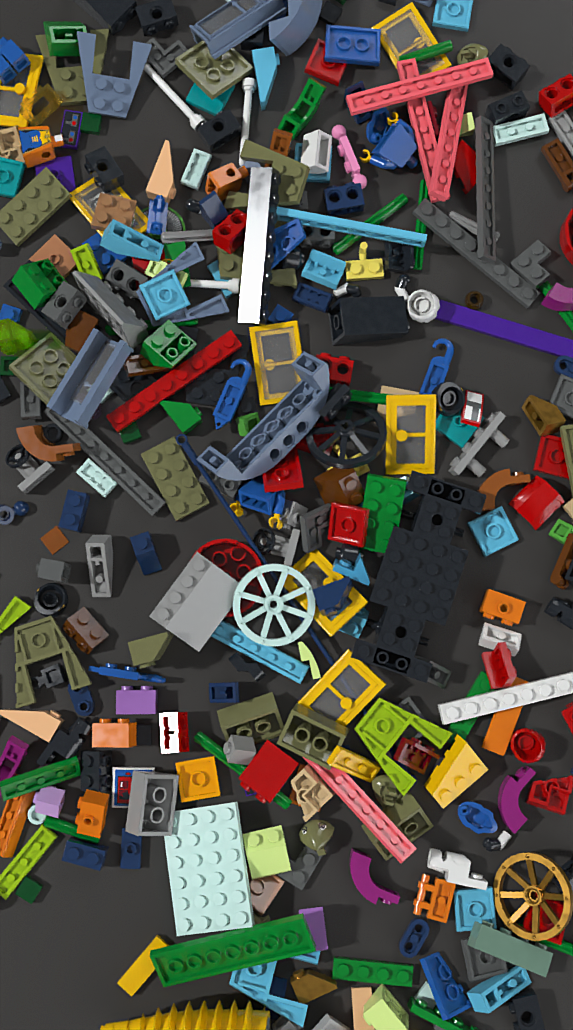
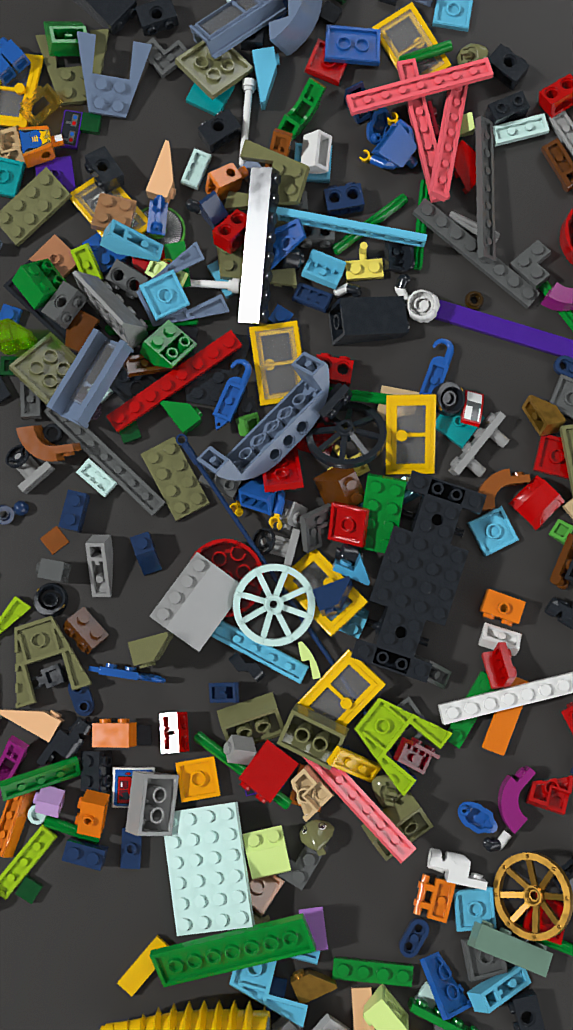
medium lavender brick [116,686,158,714] -> none
white piece [144,63,206,131] -> none
light grey axle [161,229,213,244] -> none
bright pink plate [332,125,367,189] -> none
magenta arch [349,848,400,905] -> none
yellow wedge [424,734,488,809] -> none
red hair [510,728,546,763] -> none

